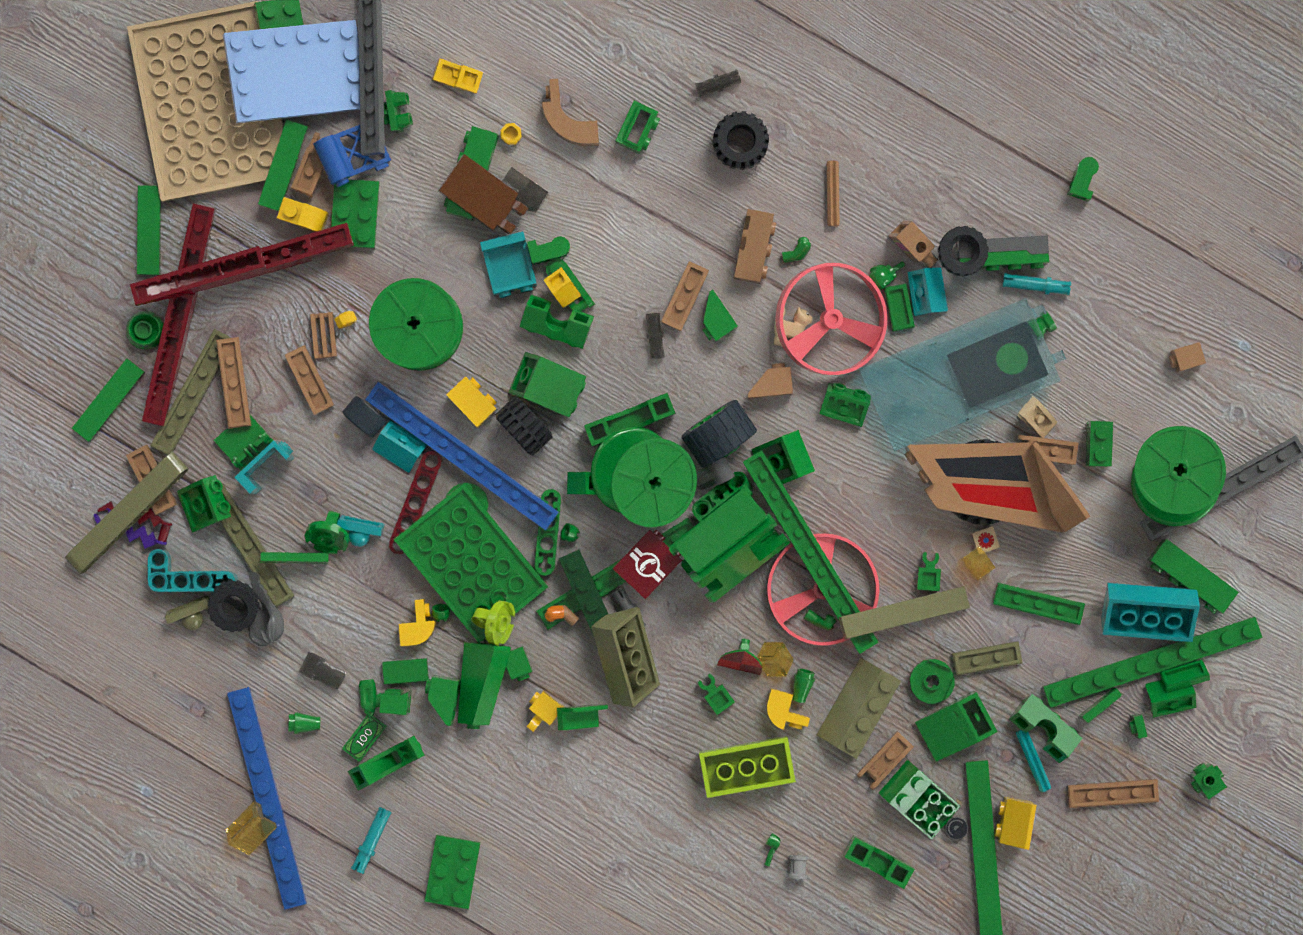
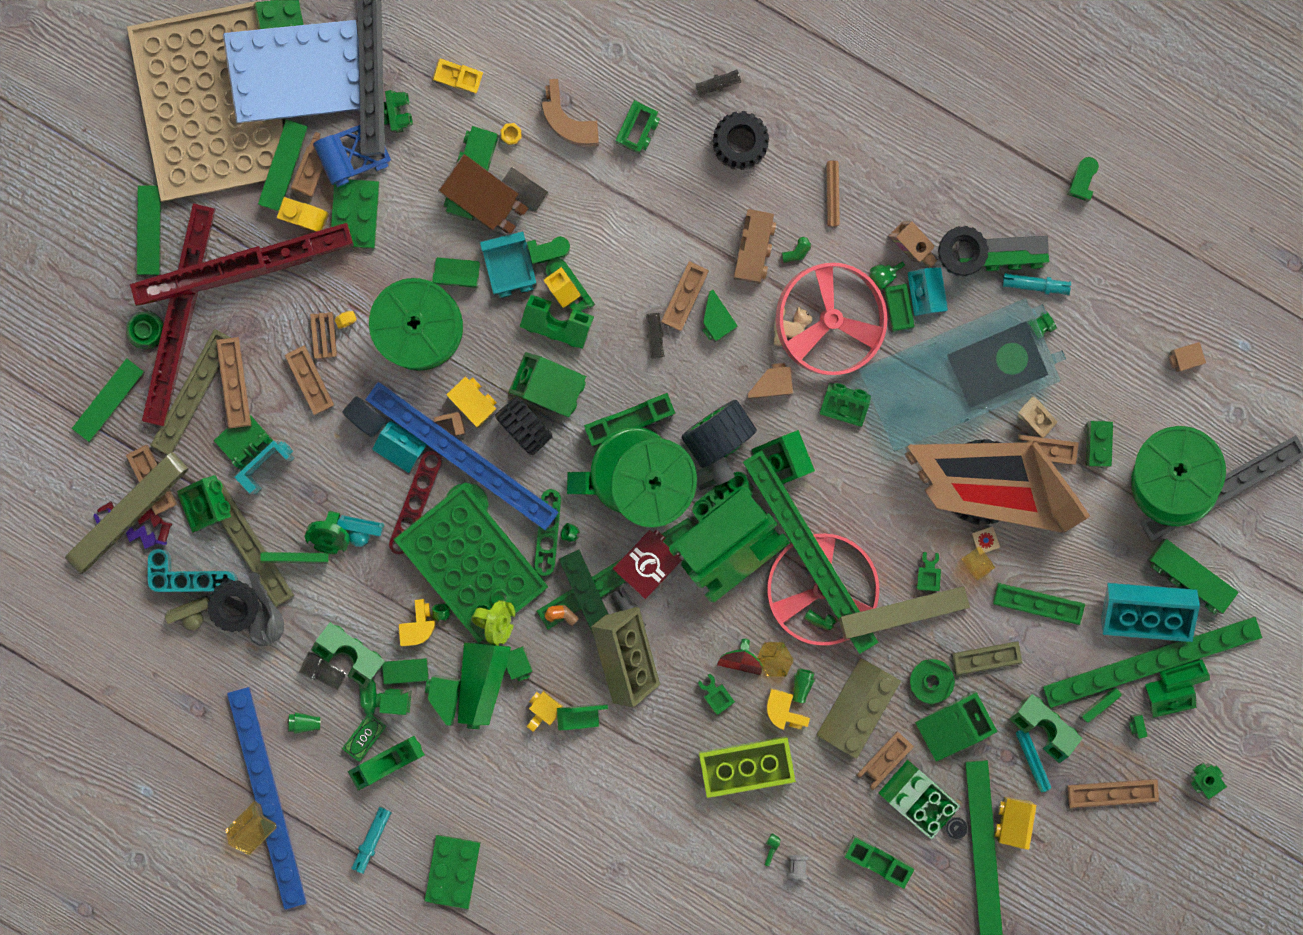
none -> arch [311,622,385,689]
none -> green panel [432,257,480,288]
none -> medium nougat panel [433,412,466,437]

